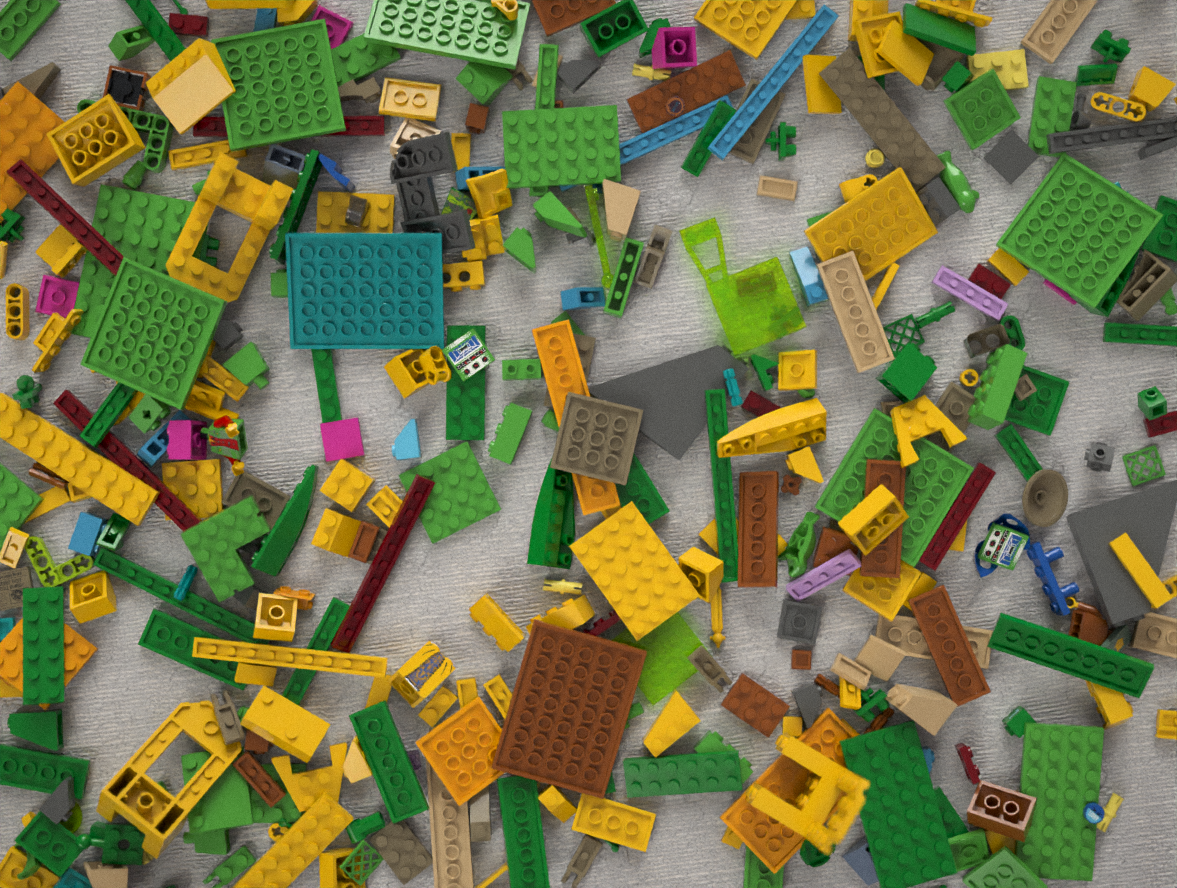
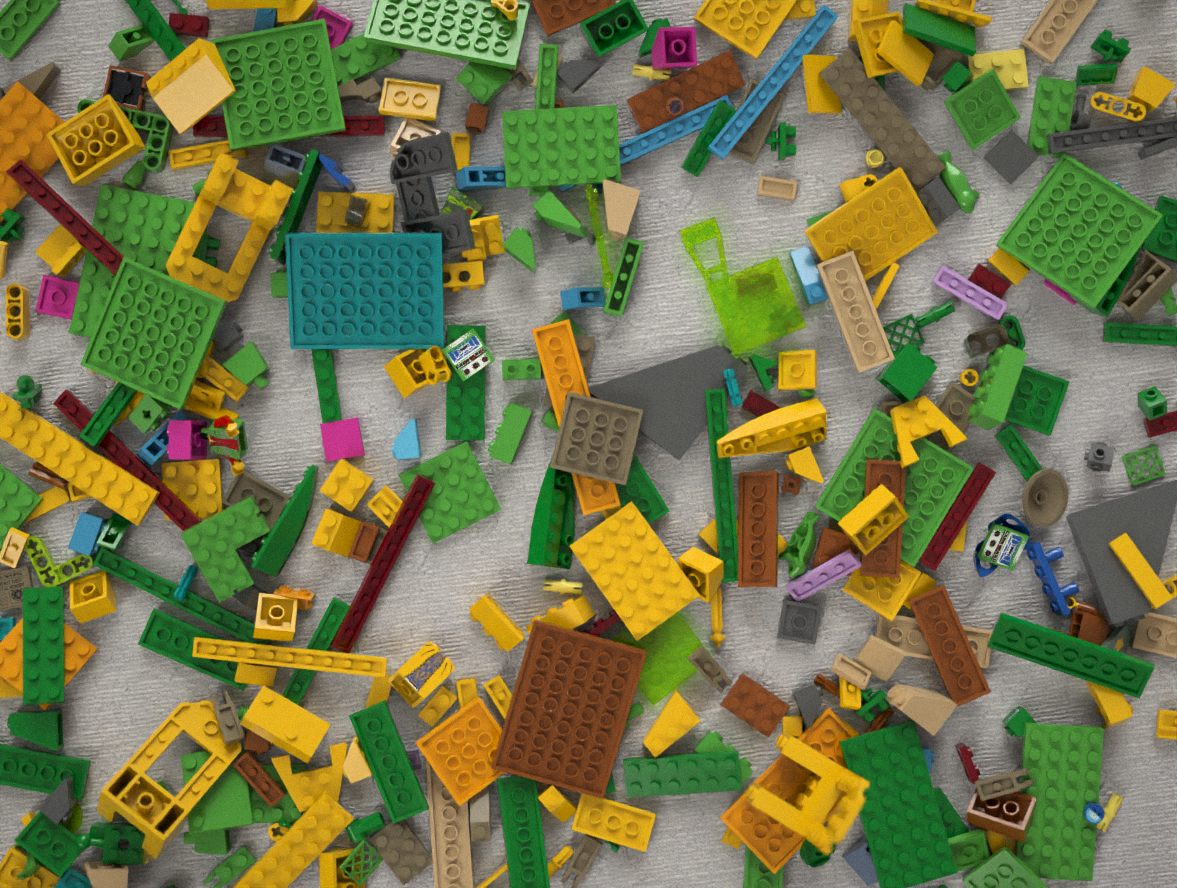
yellow bracket [31,309,84,373] -> none
yellow plate [466,168,513,219] -> none
dark tan slope [634,225,673,289] -> none
dark orange tile [791,649,812,670] -> none
dark tan plate [1014,374,1037,401] -> none
none -> yellow axle [547,845,574,880]
none -> dark tan hinge [975,768,1034,801]

